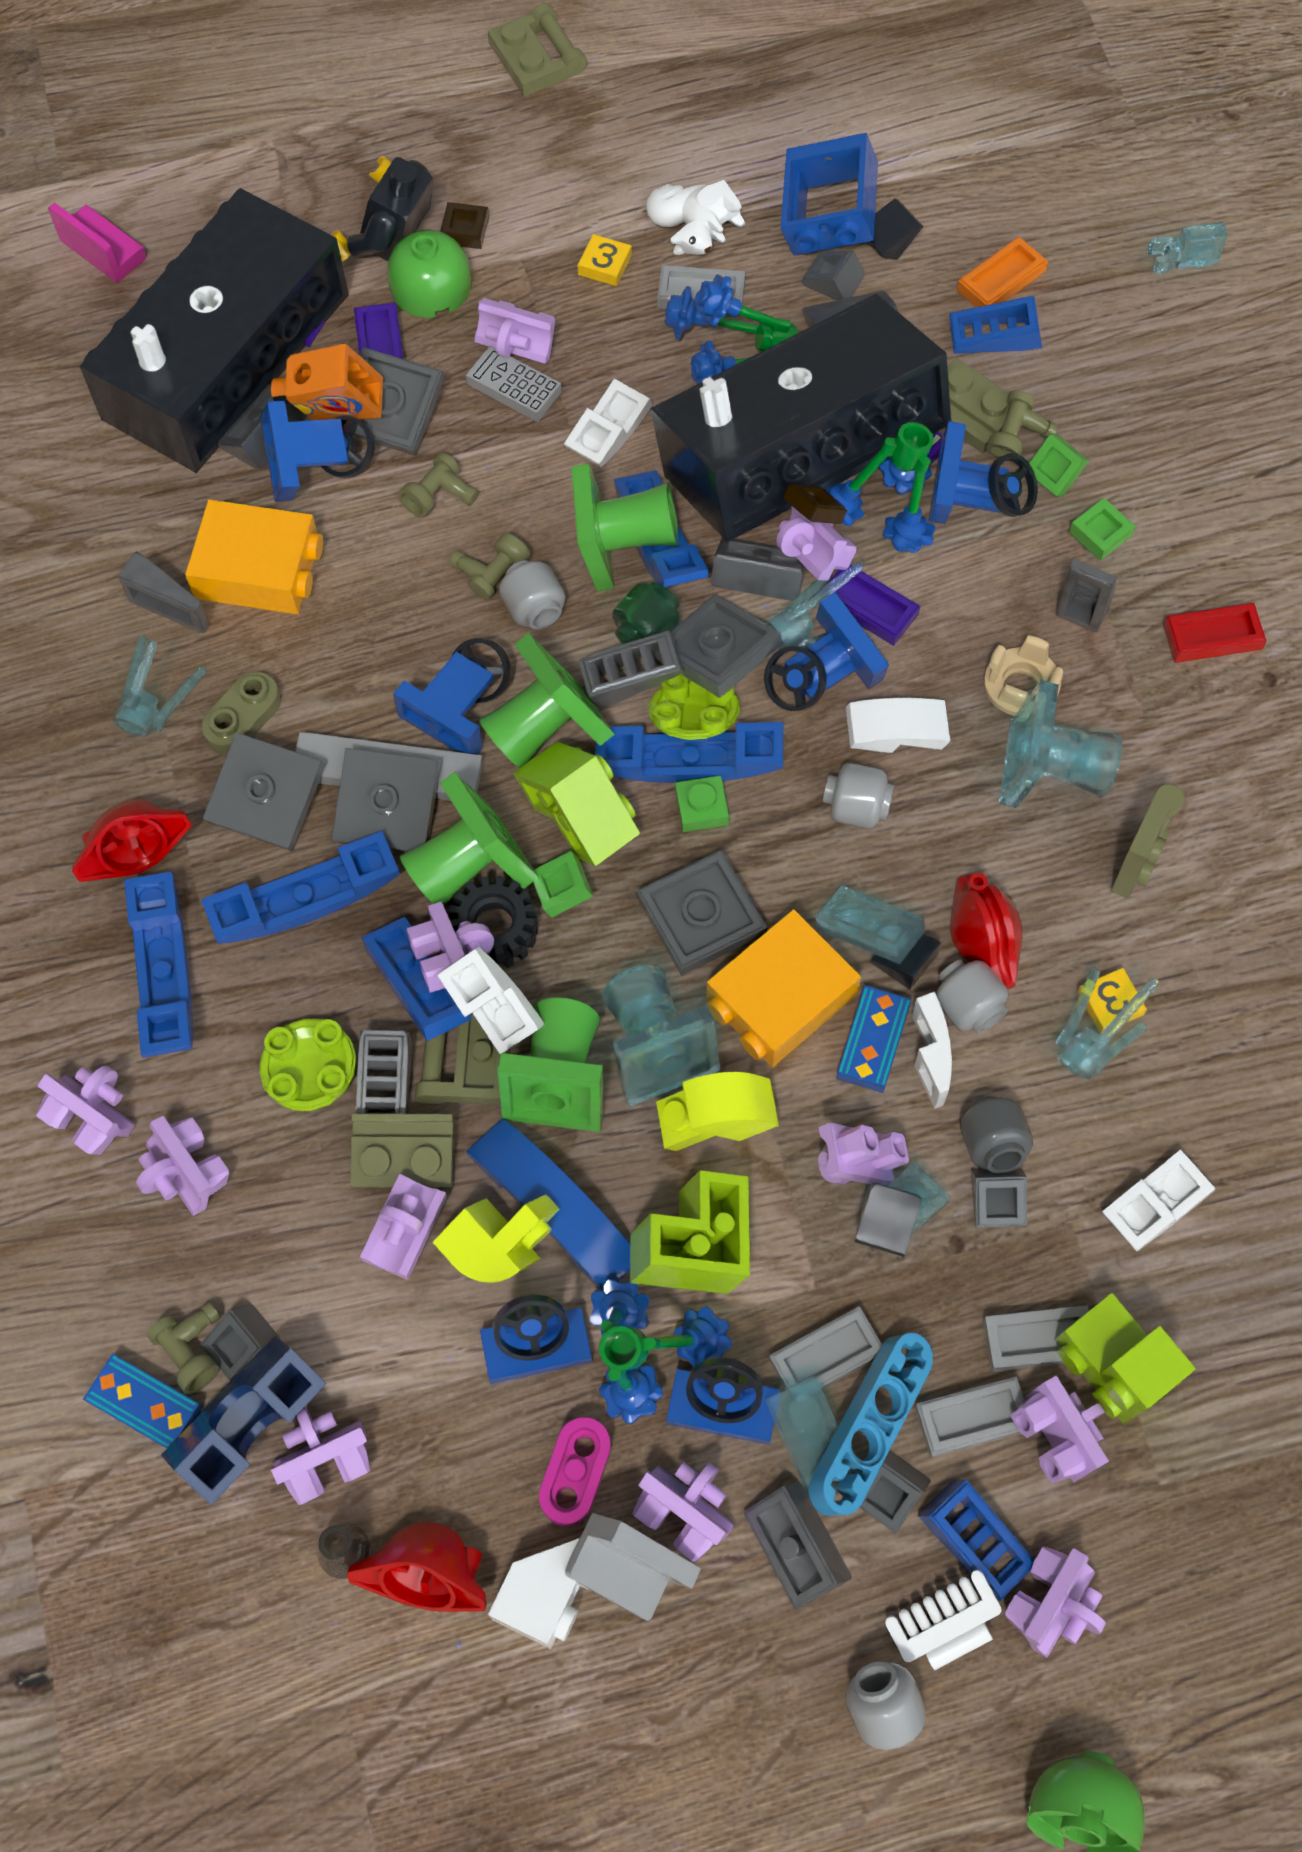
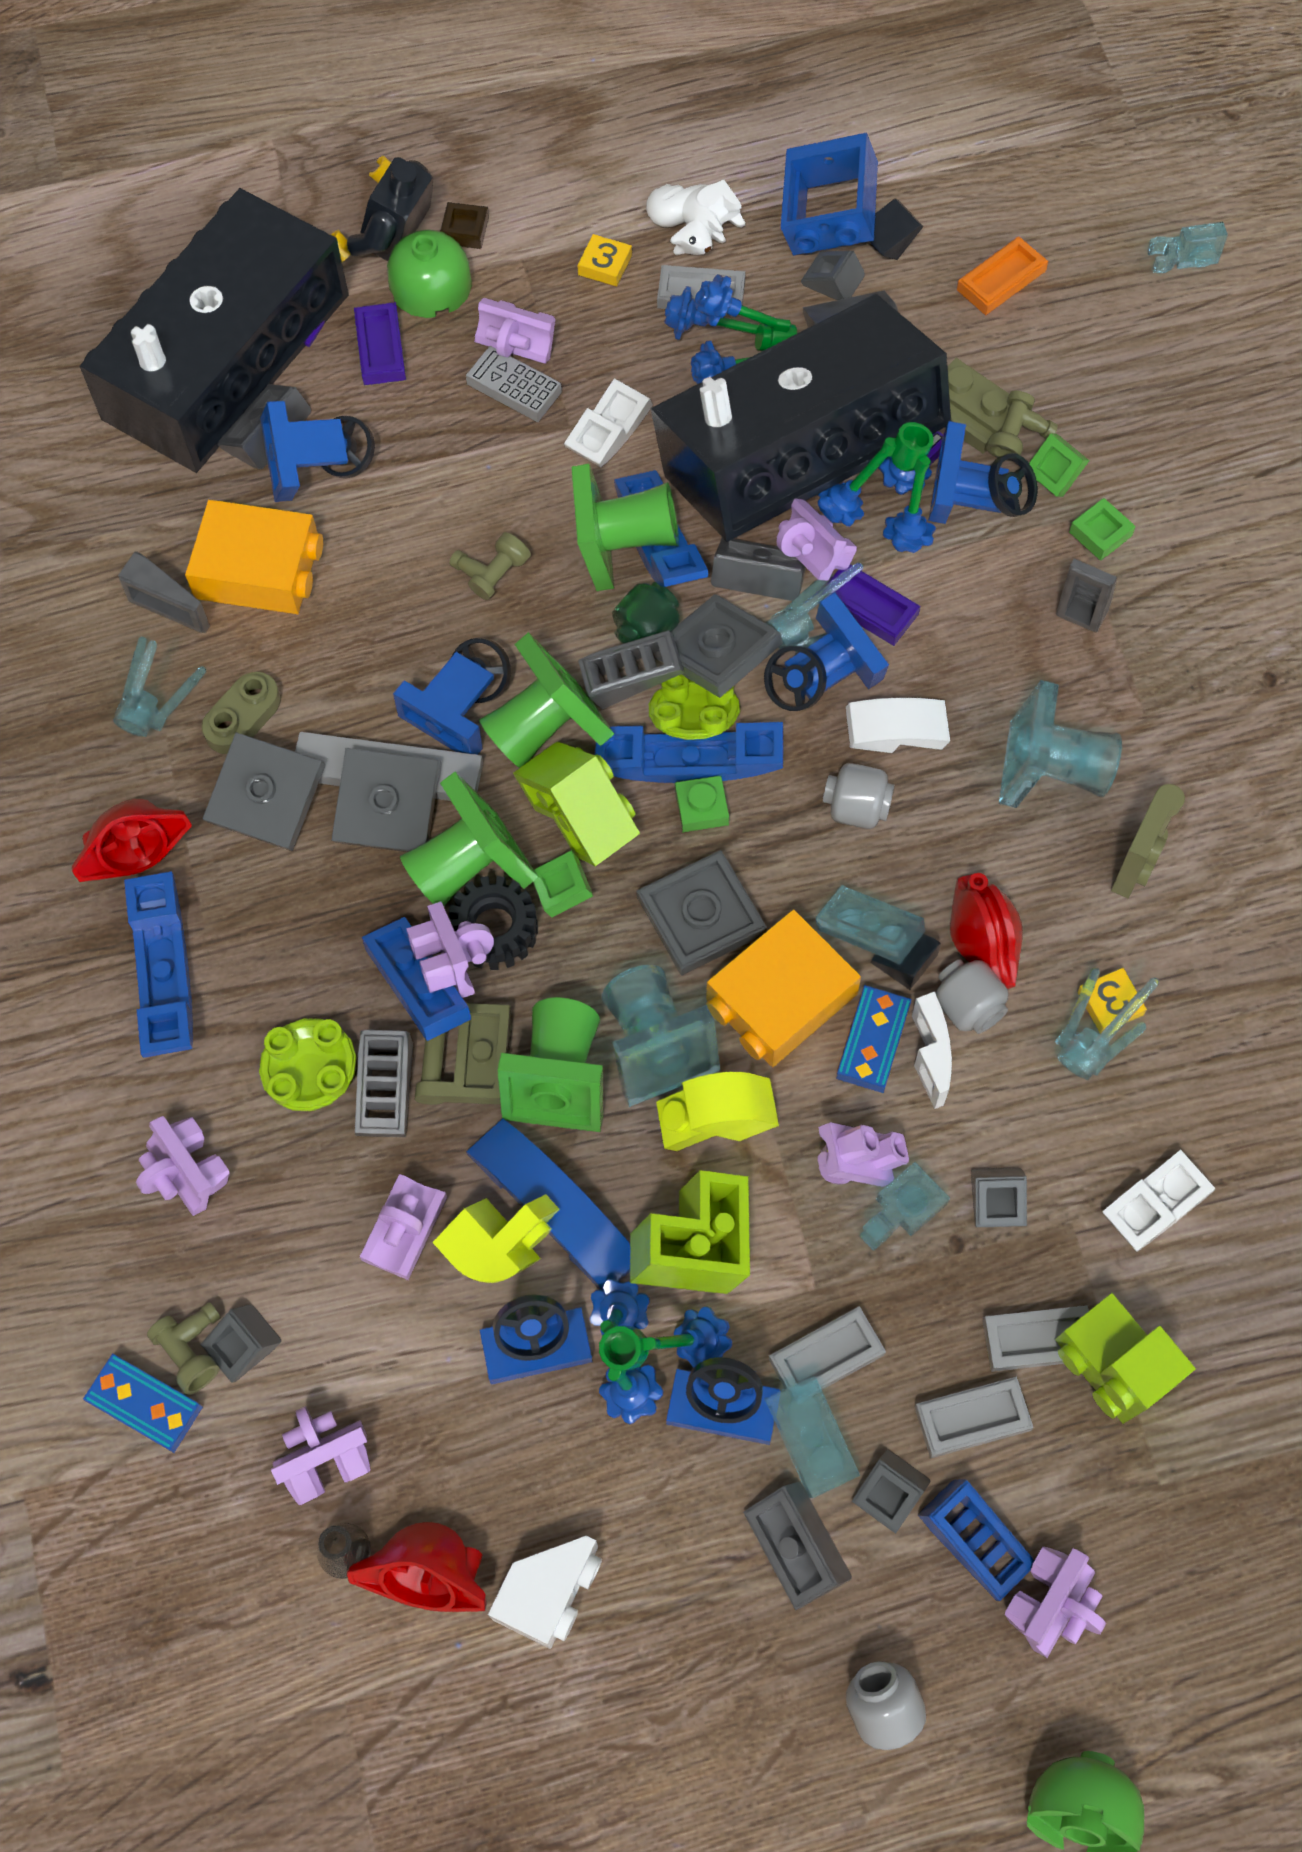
lavender hips [36,1065,136,1155] -> none
dark pink panel [48,203,147,283] -> none
dark blue arch [161,1336,327,1506] -> none
blue slope [201,831,400,944] -> none
orange torso [271,344,383,420] -> none
dark grey plate [342,347,445,456] -> none
olive plate [350,1114,454,1188] -> none
olive piece [398,453,479,517] -> none
white slope [437,947,545,1054] -> none
olive plate [488,2,588,96] -> none
light grey head [499,560,566,629] -> none
dark pink plate [539,1417,611,1526] -> none
light grey panel [565,1513,701,1621] -> none
lavender hips [632,1462,736,1562] -> none
dark brown tile [783,484,848,524] -> none
dark azure beam [809,1333,933,1516] -> none
slope [854,1183,922,1257] -> none
white piece [885,1569,1001,1670] -> none
blue slope [949,295,1042,354] -> none
dark grey head [960,1096,1033,1174] -> none
tan piece [984,635,1063,717] -> none
lavender hips [1011,1376,1109,1483] -> none
red tile [1163,603,1267,663] -> none

